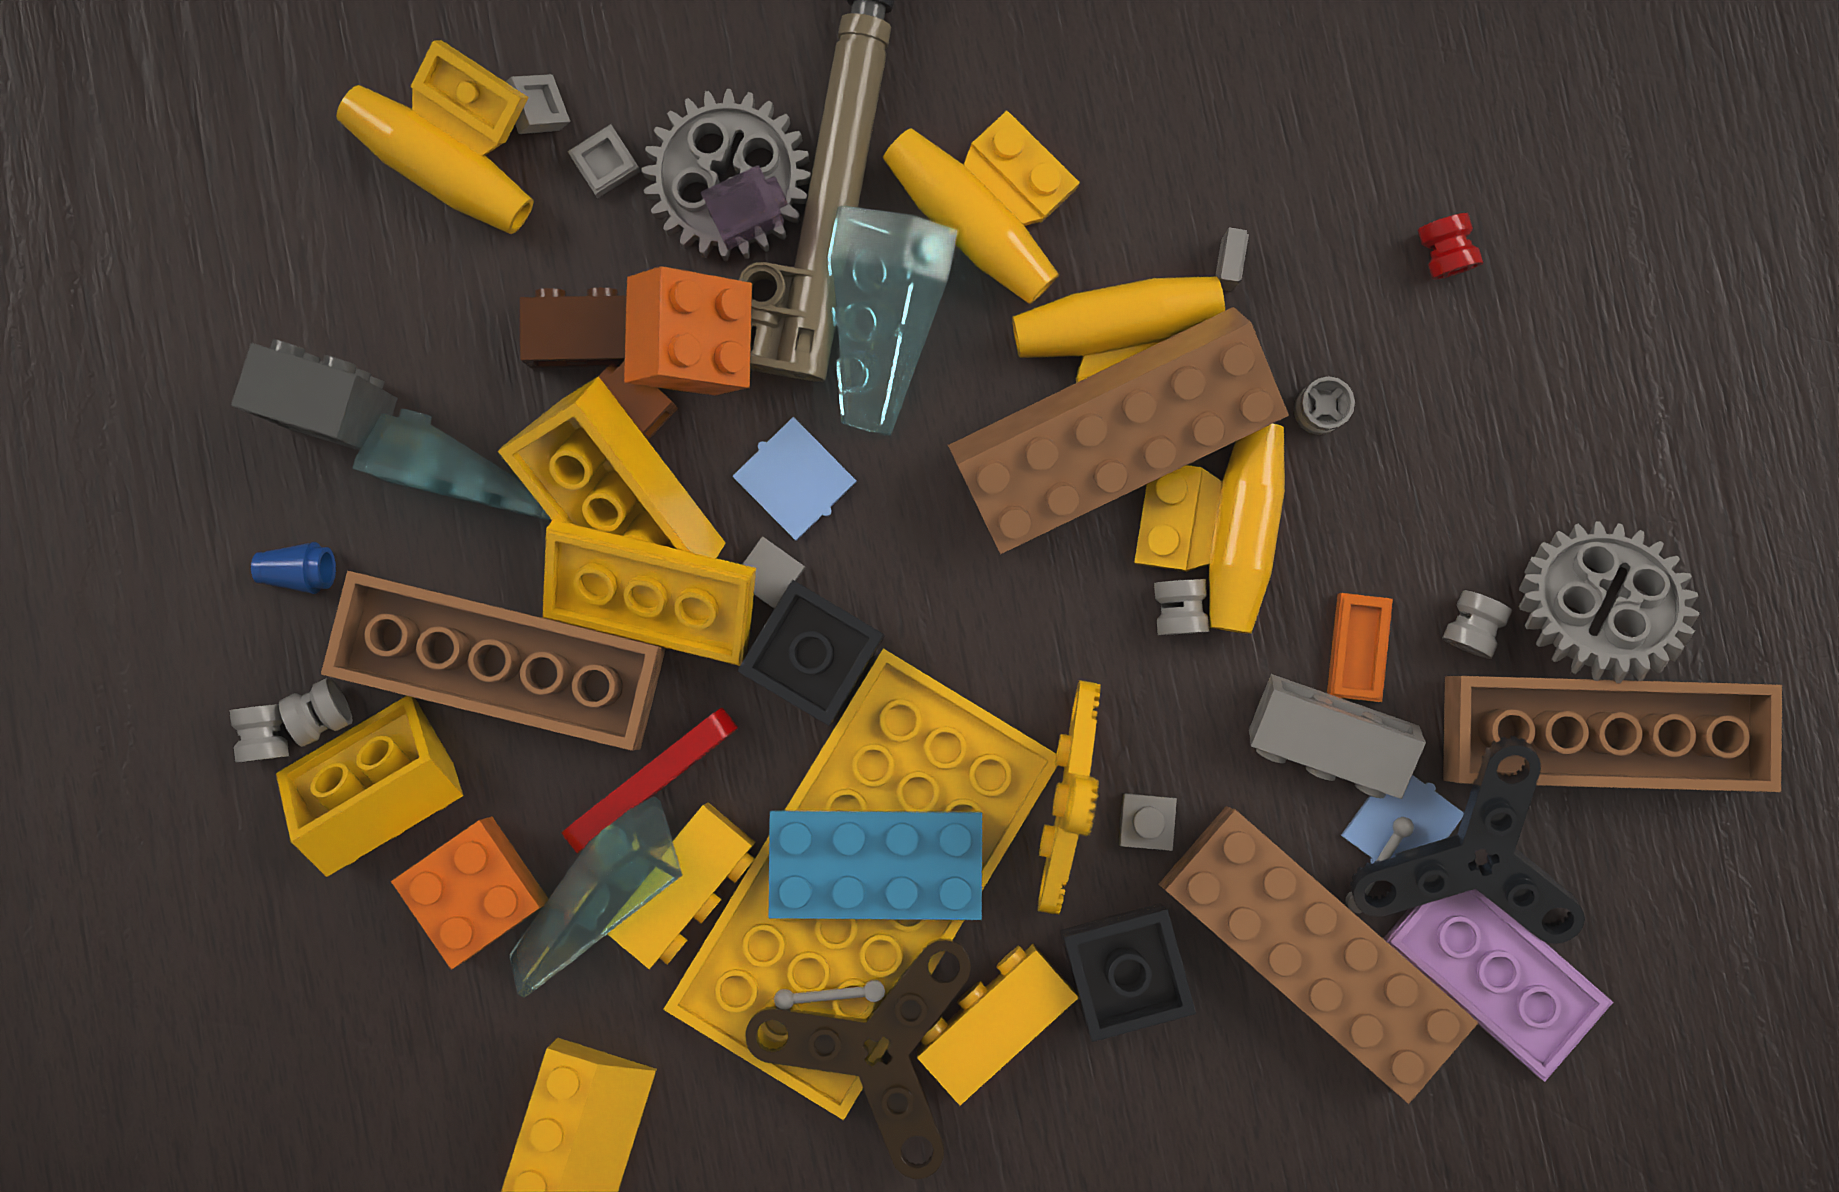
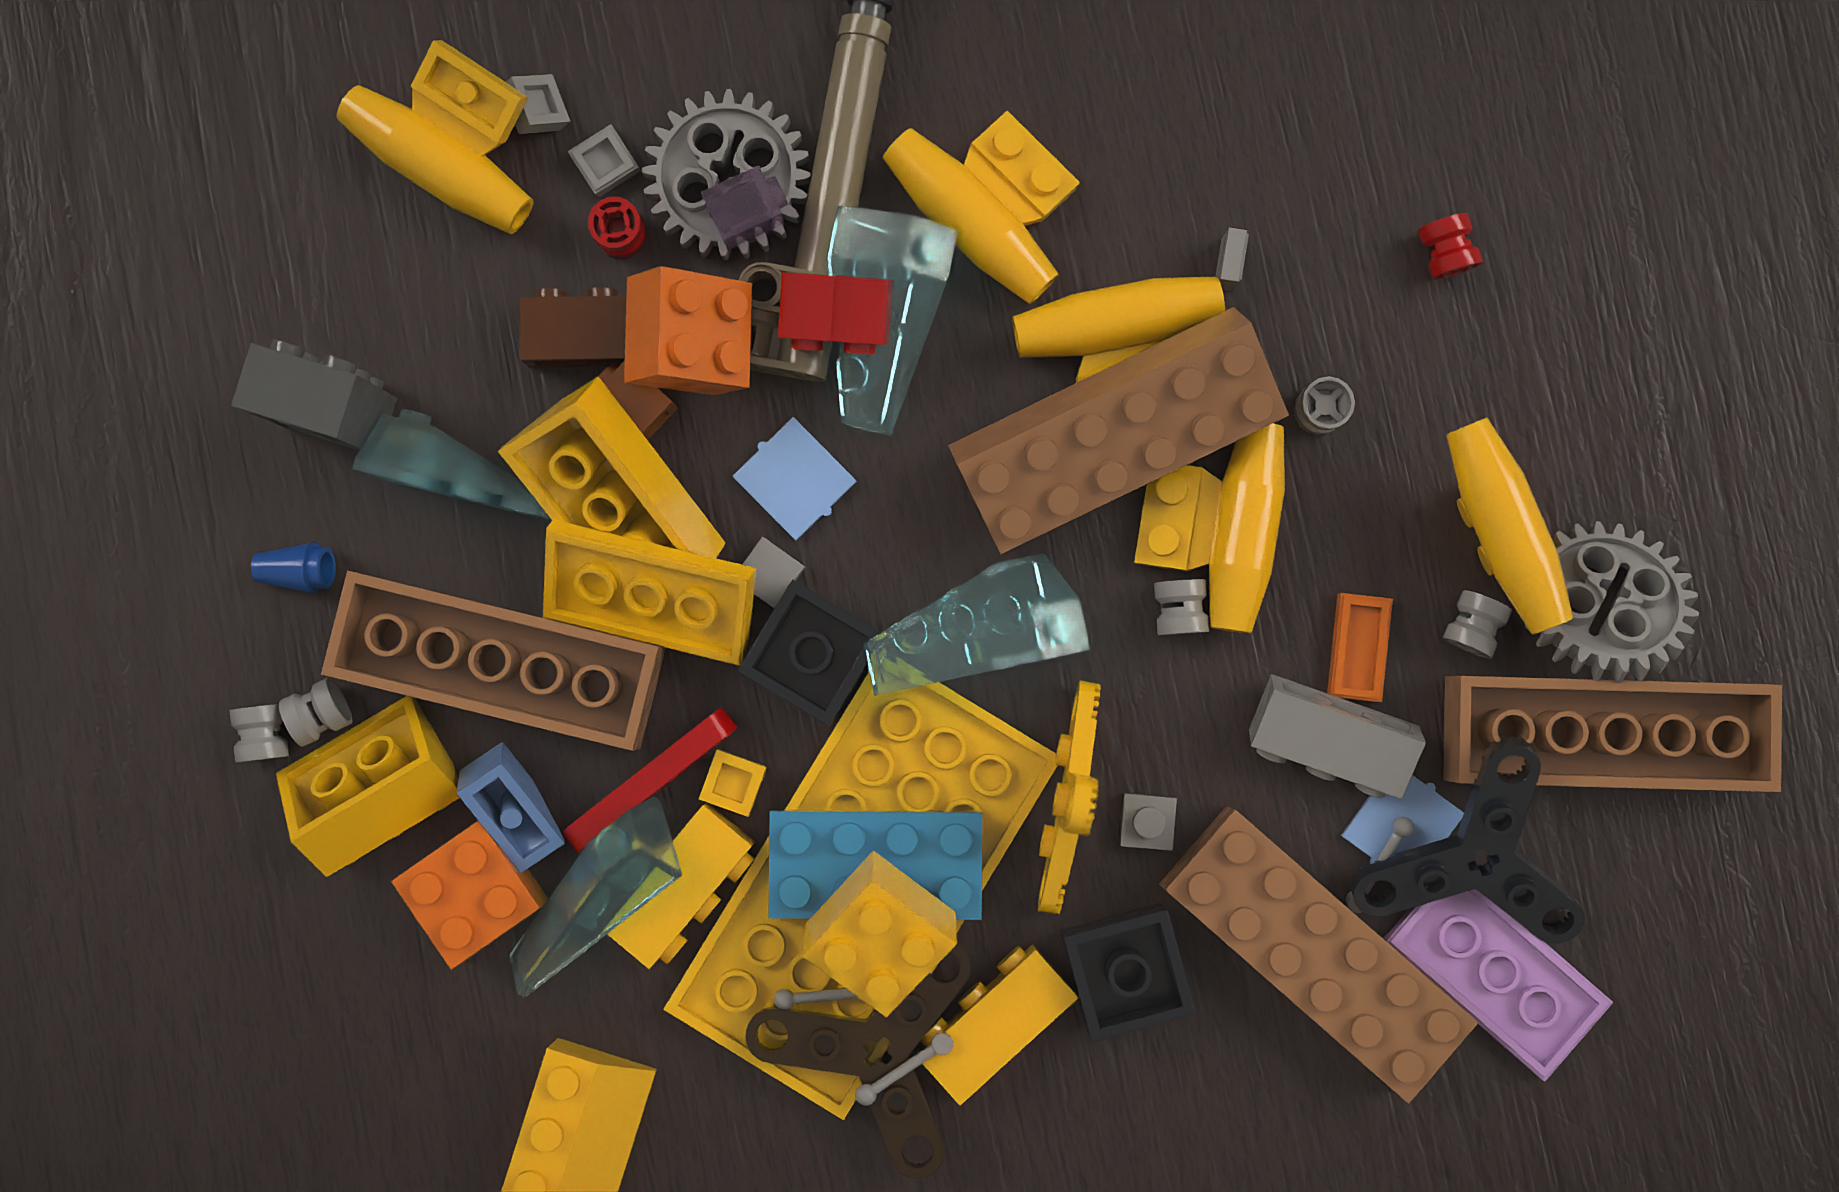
none -> medium blue slope [457,741,565,873]
none -> red wheel [588,197,647,259]
none -> yellow plate [699,749,767,817]
none -> red brick [778,272,893,354]
none -> yellow brick [802,850,957,1017]
none -> light grey hinge [855,1032,953,1106]
none -> clear light blue wedge [863,554,1090,696]
none -> yellow plate [1446,418,1573,634]

